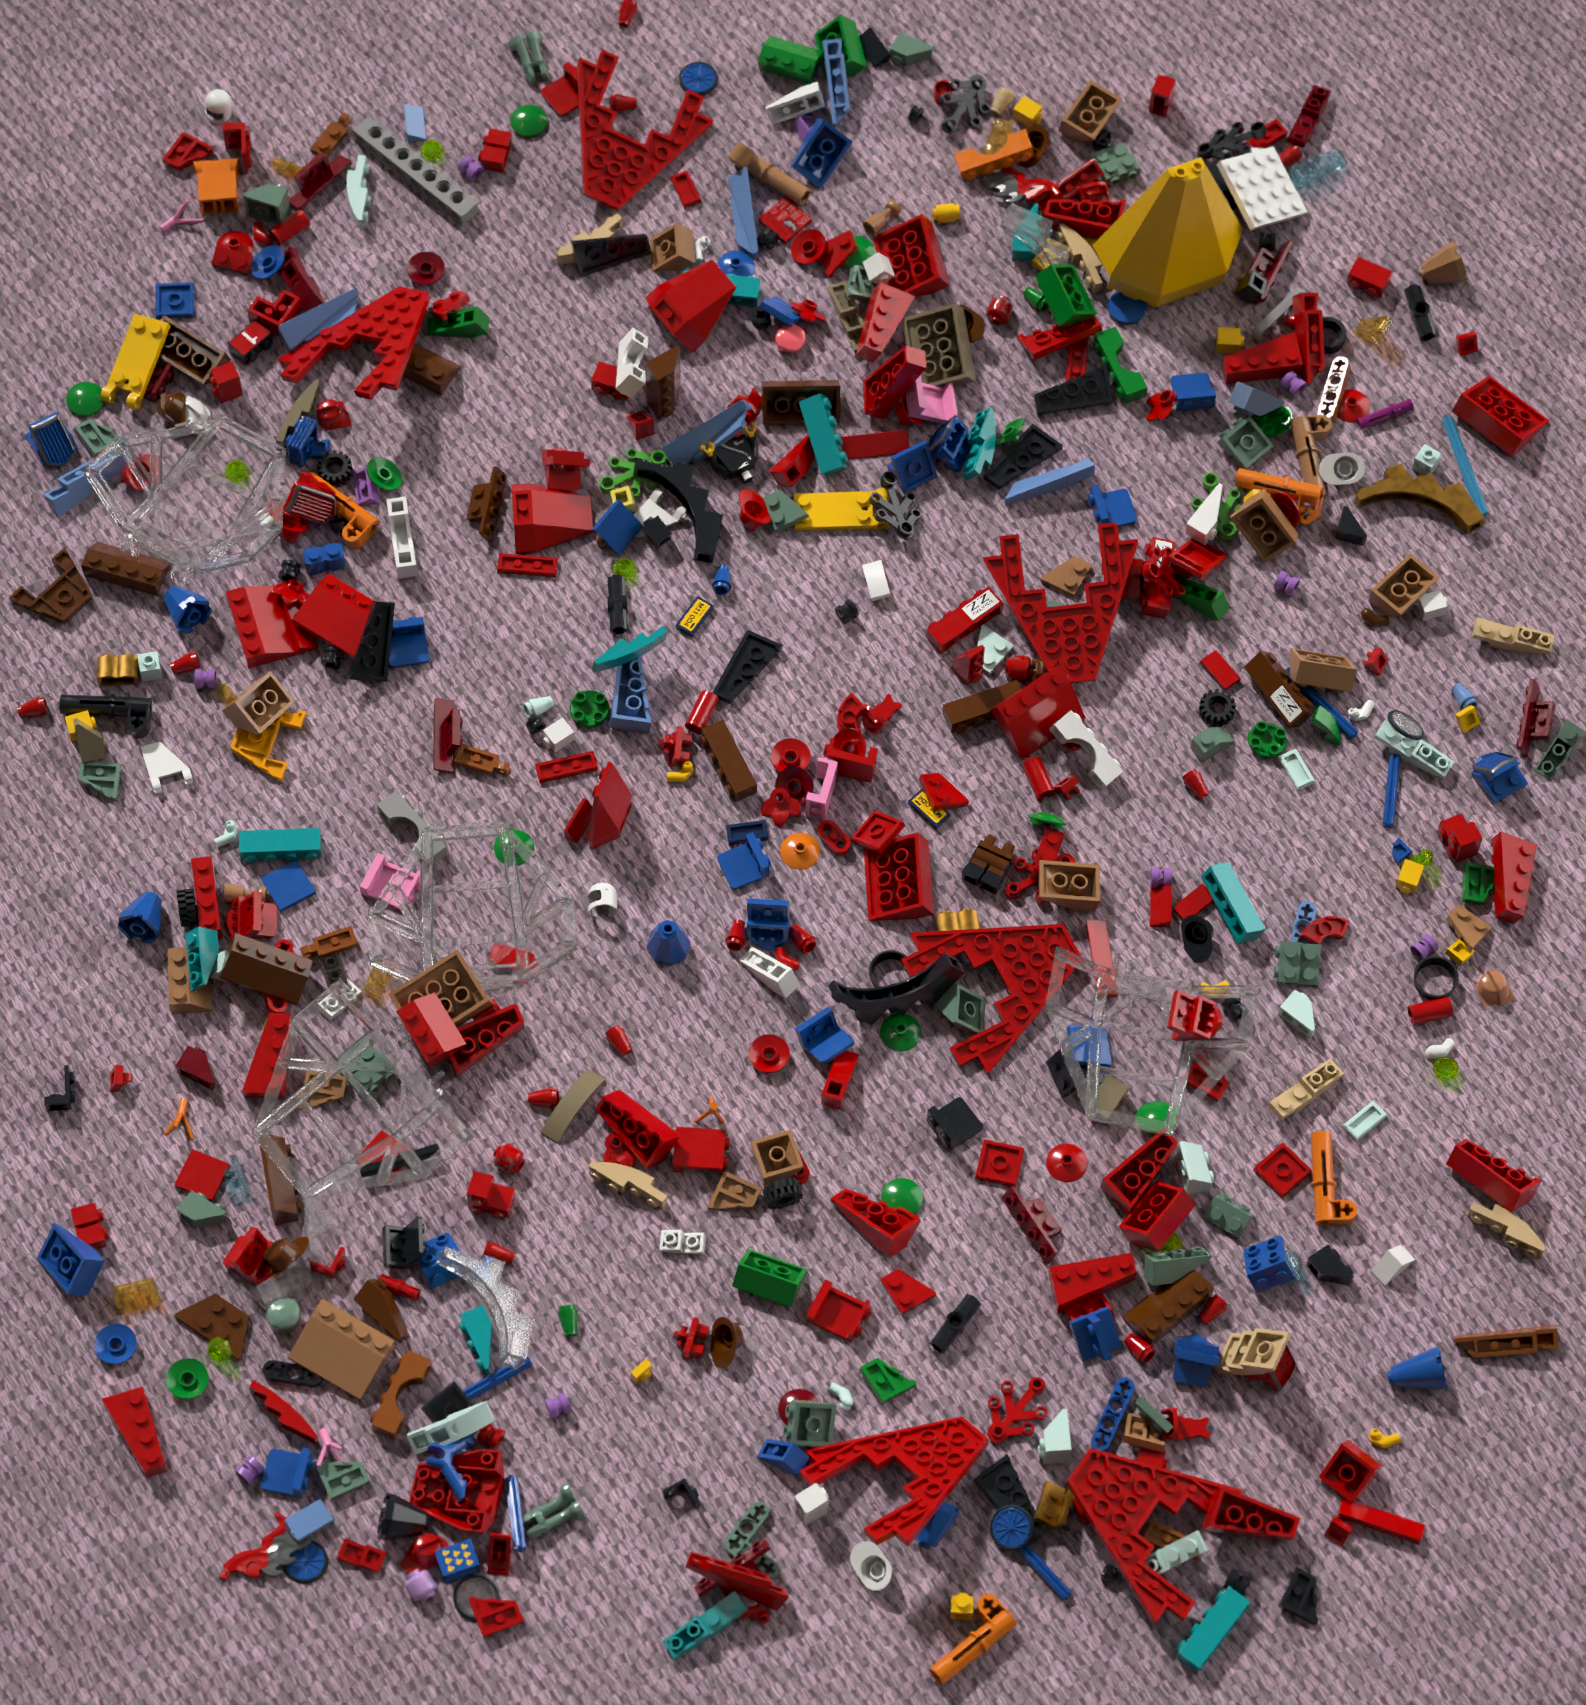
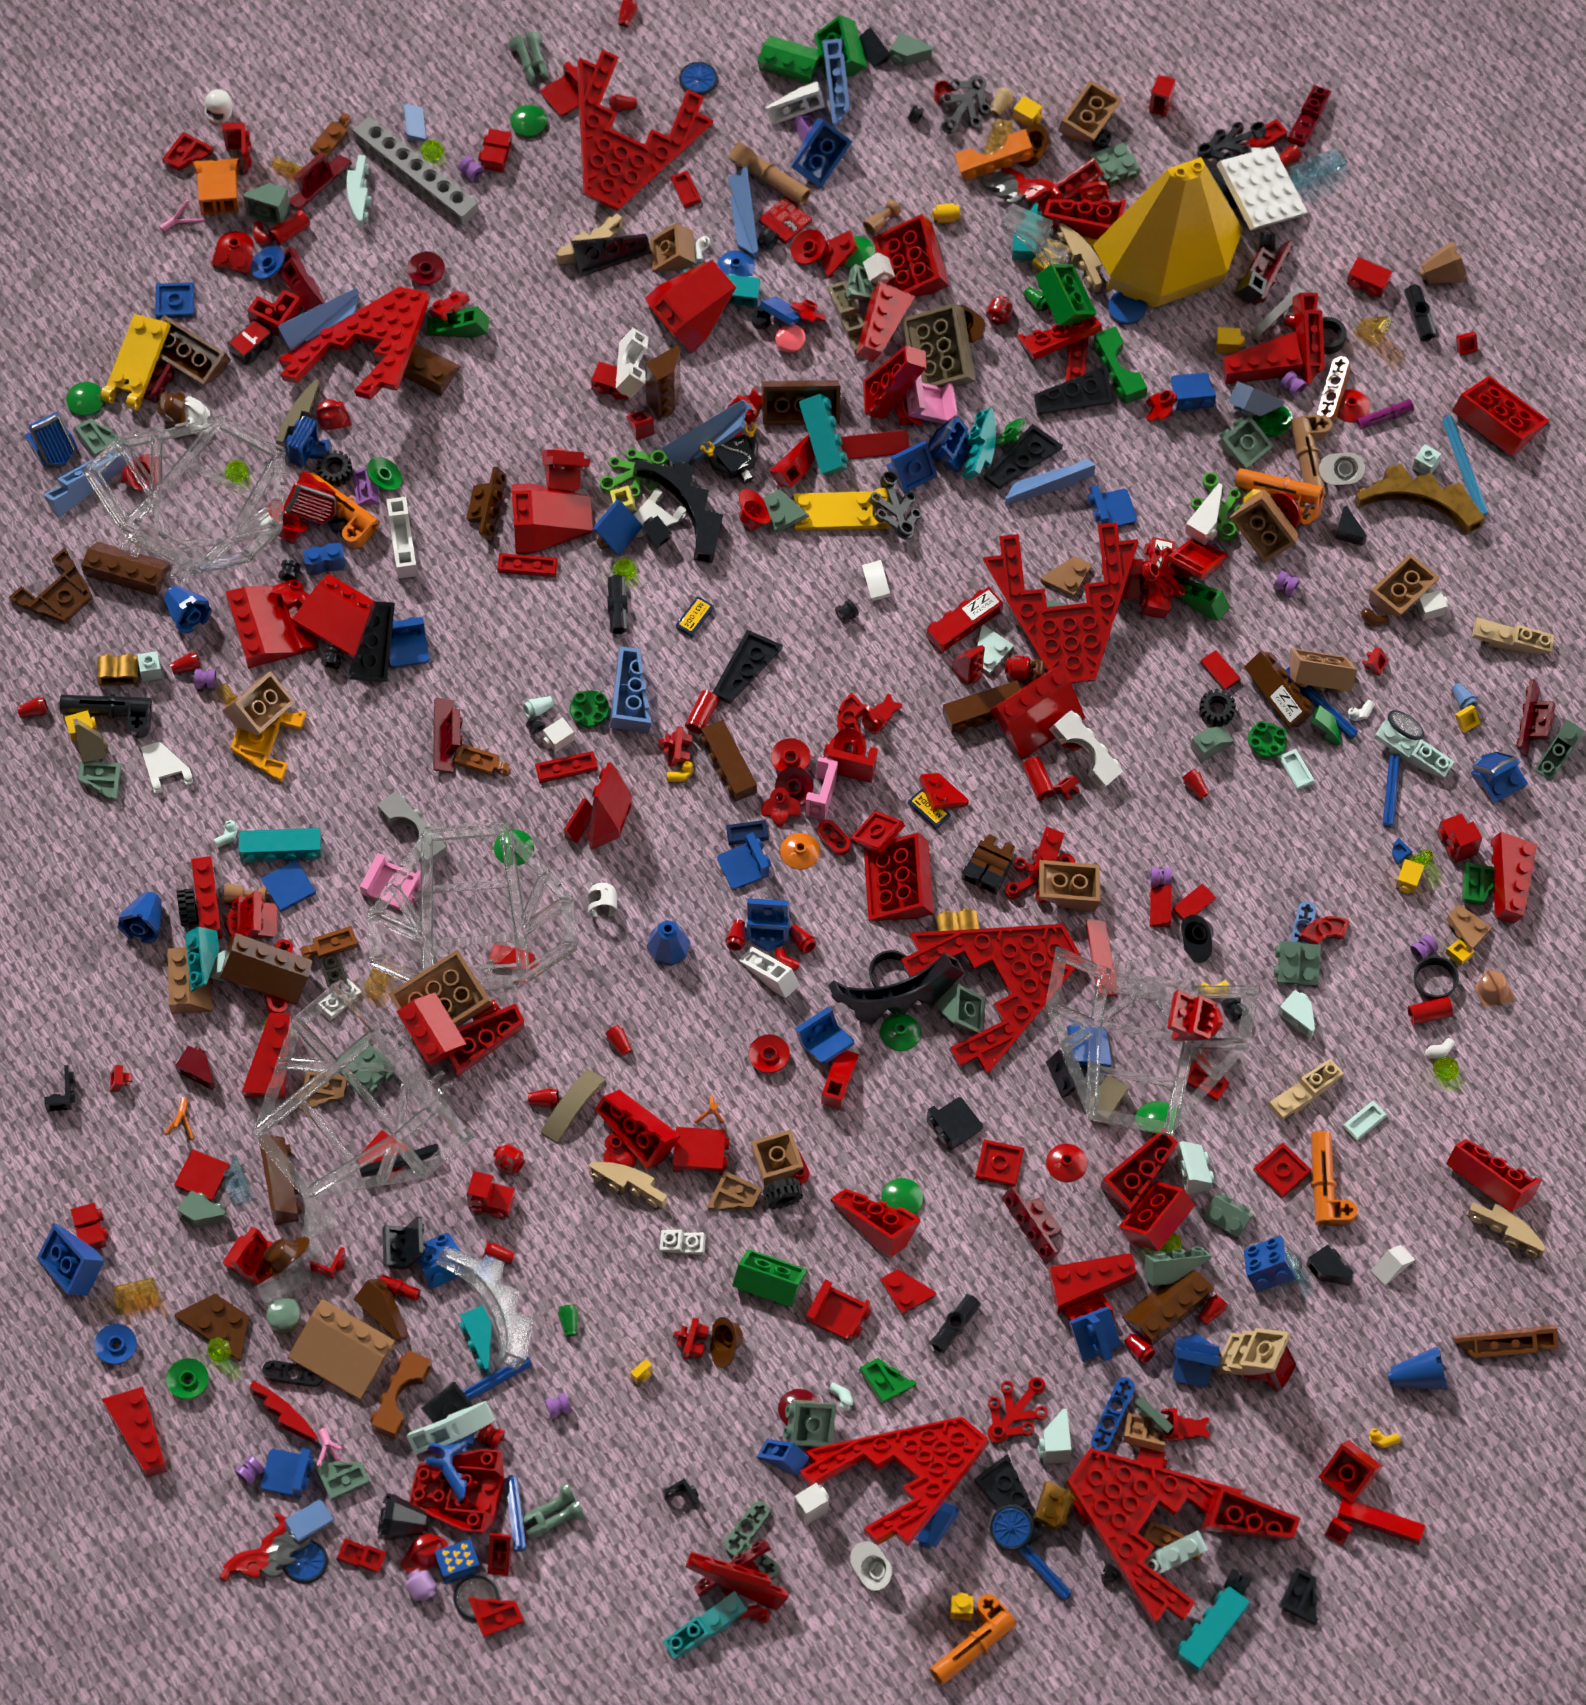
red piece [209,361,243,404] -> none
teal slope [592,626,668,673] -> none
blue cone [712,565,731,595] -> none
green dish [1027,812,1067,829] -> none
teal brick [1201,862,1266,944] -> none

